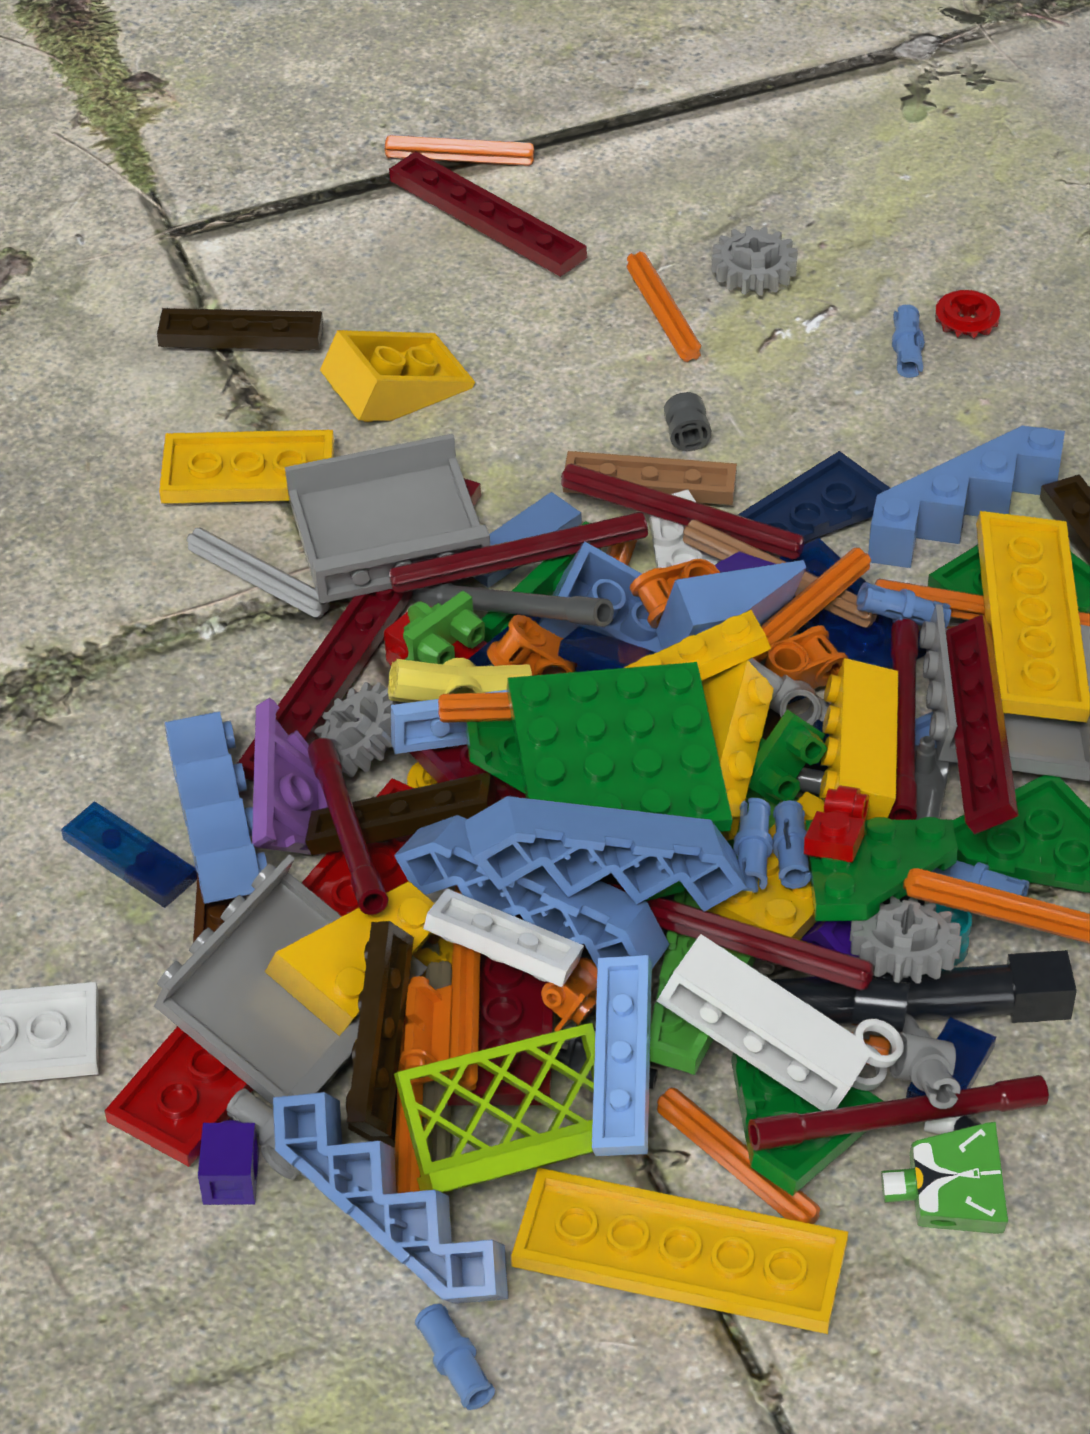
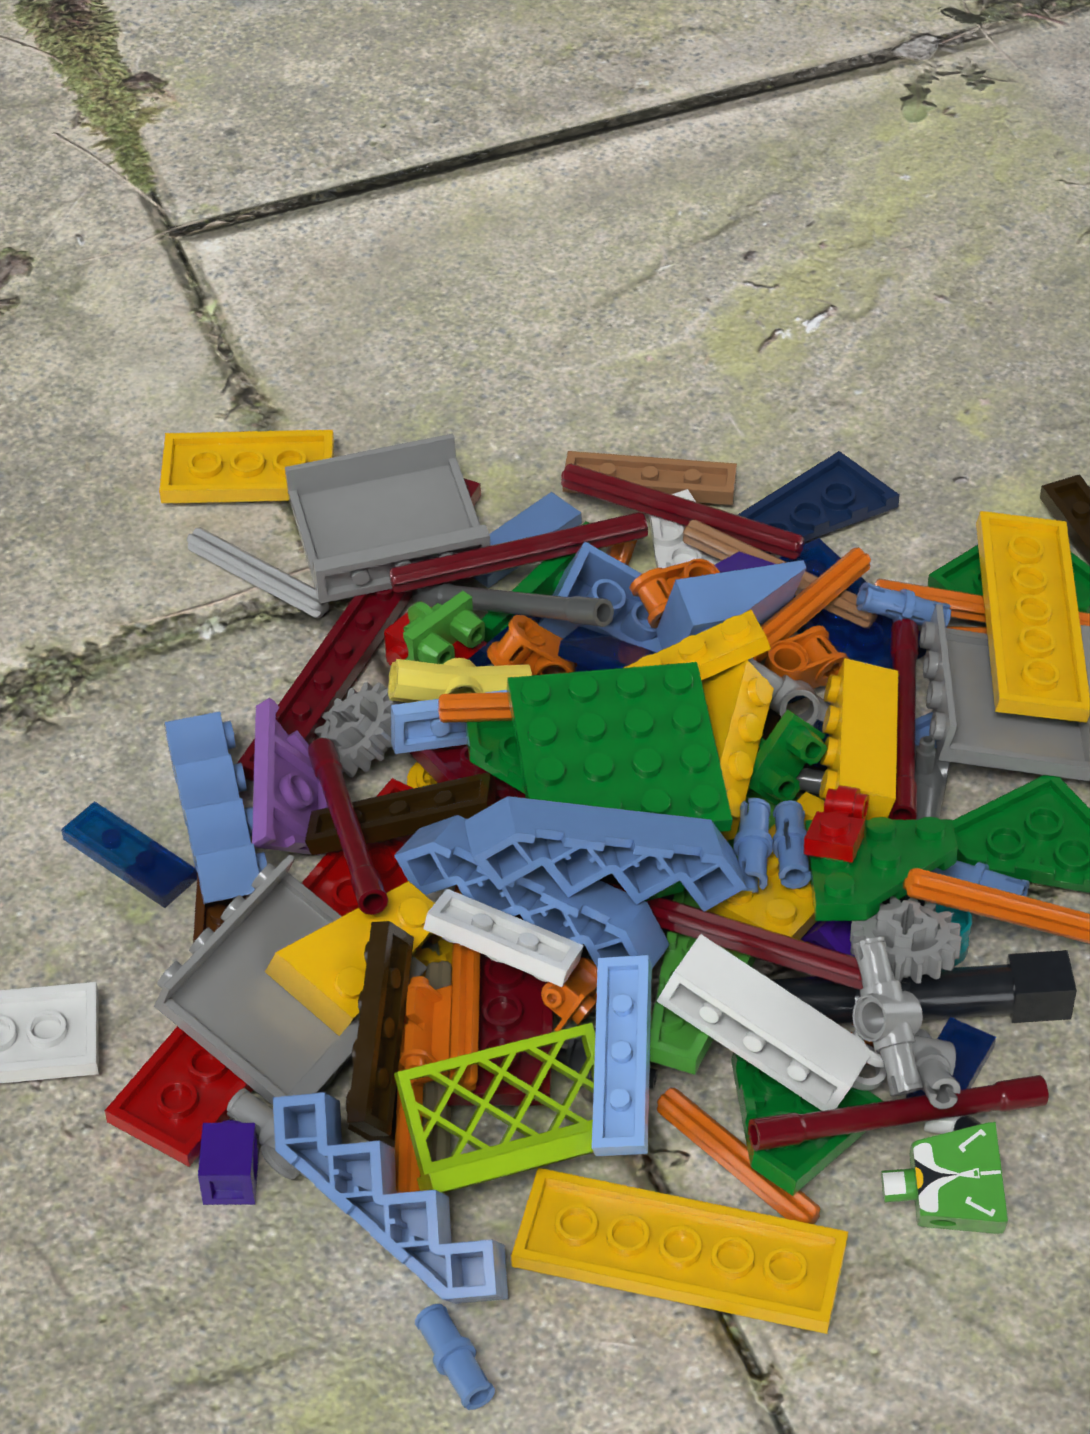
dark brown plate [157,308,323,351] -> none
yellow slope [320,330,475,422] -> none
axle [385,135,534,166] -> none
dark red plate [389,151,587,277] -> none
orange axle [627,251,701,362] -> none
dark grey wheel [664,392,712,451] -> none
light grey gear [711,226,798,295] -> none
medium blue brick [868,425,1065,568] -> none
medium blue pin [892,305,925,378] -> none
red gear [935,290,1000,339] -> none
dark red plate [946,614,1018,835] -> none
none -> light grey pin [852,936,924,1097]

